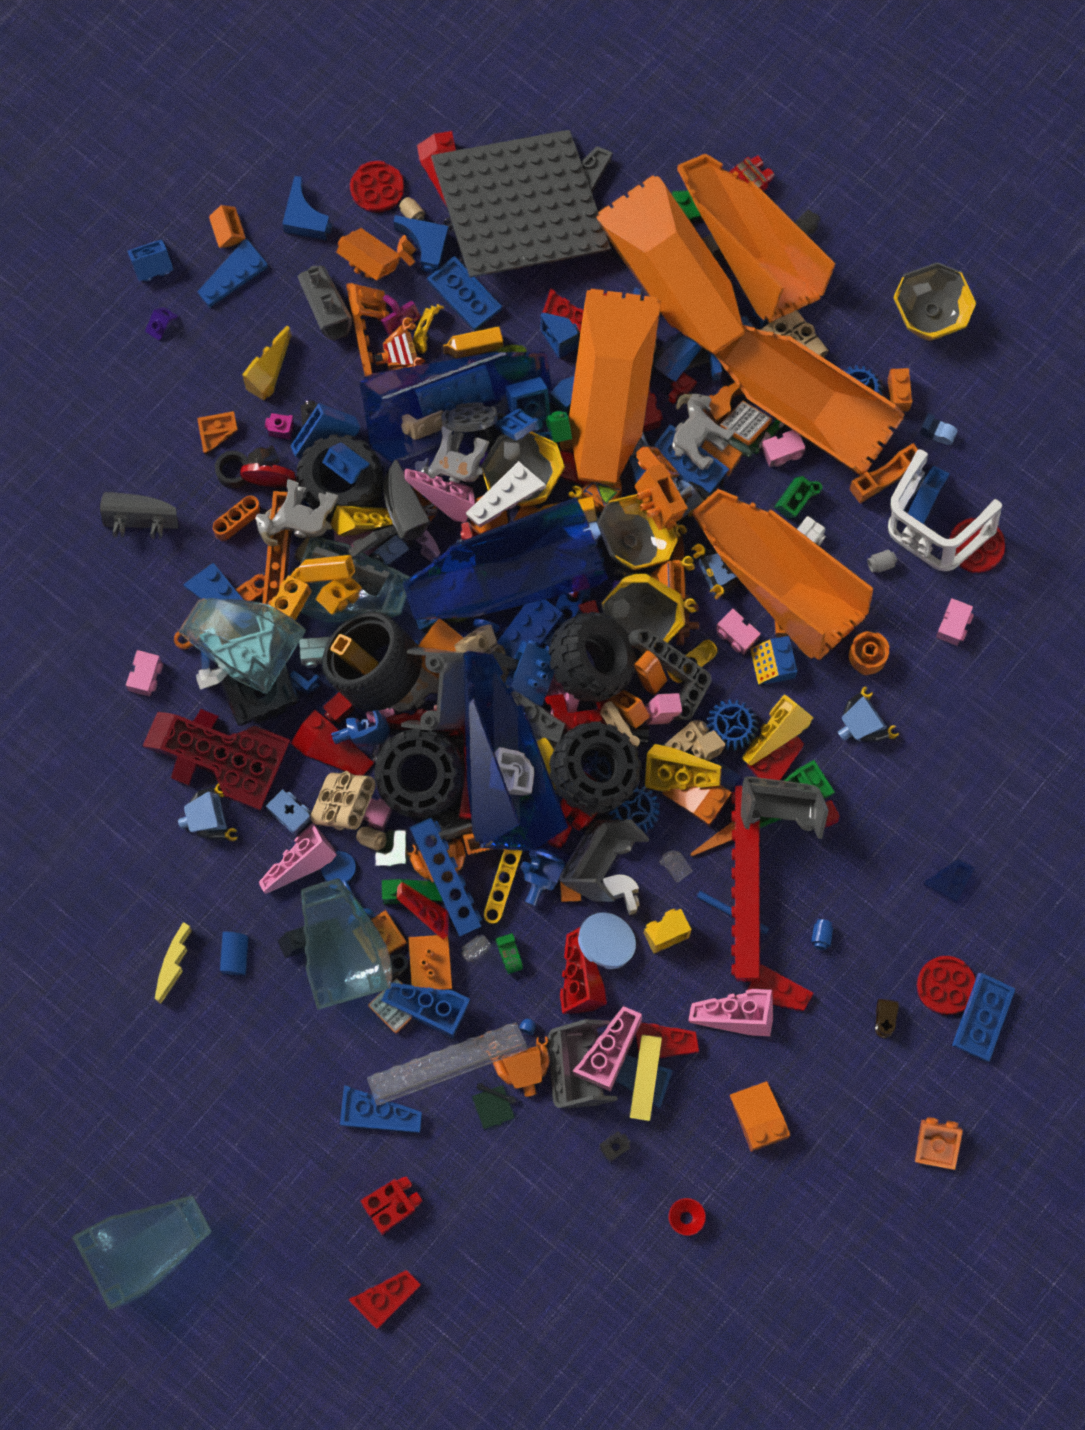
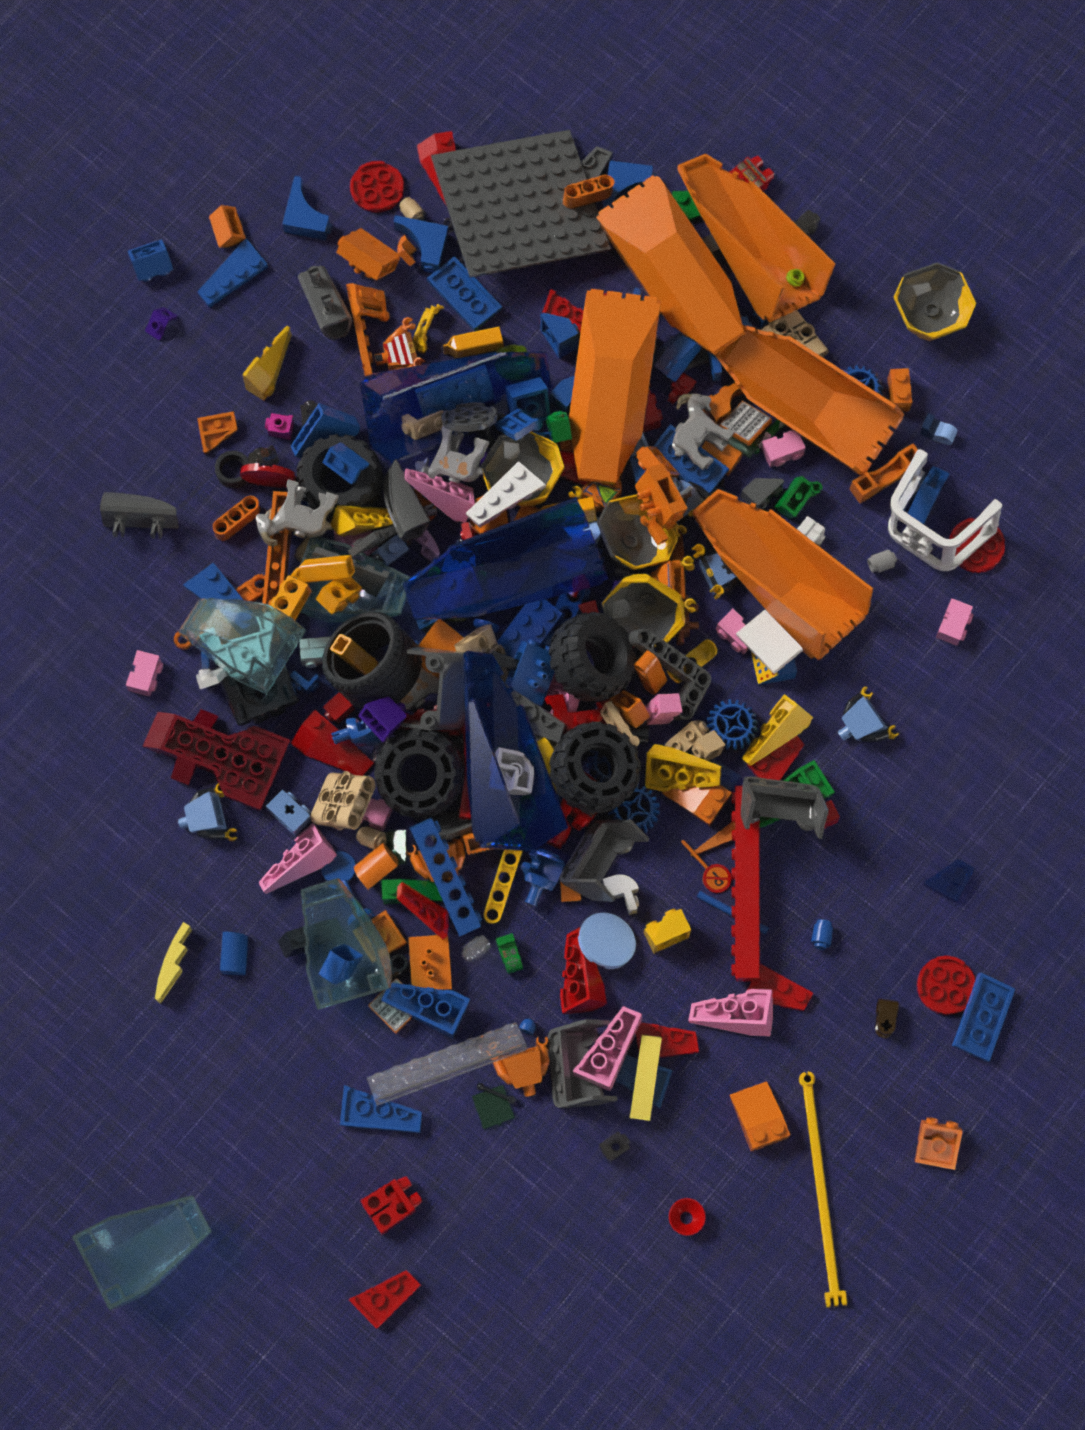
magenta plate [381,295,421,336] -> none
clear bracket [659,850,693,883] -> none
orange brick [849,631,889,675] -> none
none -> blue piece [319,944,364,985]
none -> orange brick [354,843,399,890]
none -> dark purple torso [358,697,406,742]
none -> orange beam [563,175,614,209]
none -> blue arch [603,161,656,209]
none -> orange bar [640,515,669,546]
none -> piece [681,840,731,893]
none -> white tile [736,610,803,674]
none -> dark grey slope [741,478,784,509]
none -> lime plate [786,269,804,287]
none -> yellow hinge [799,1071,847,1307]

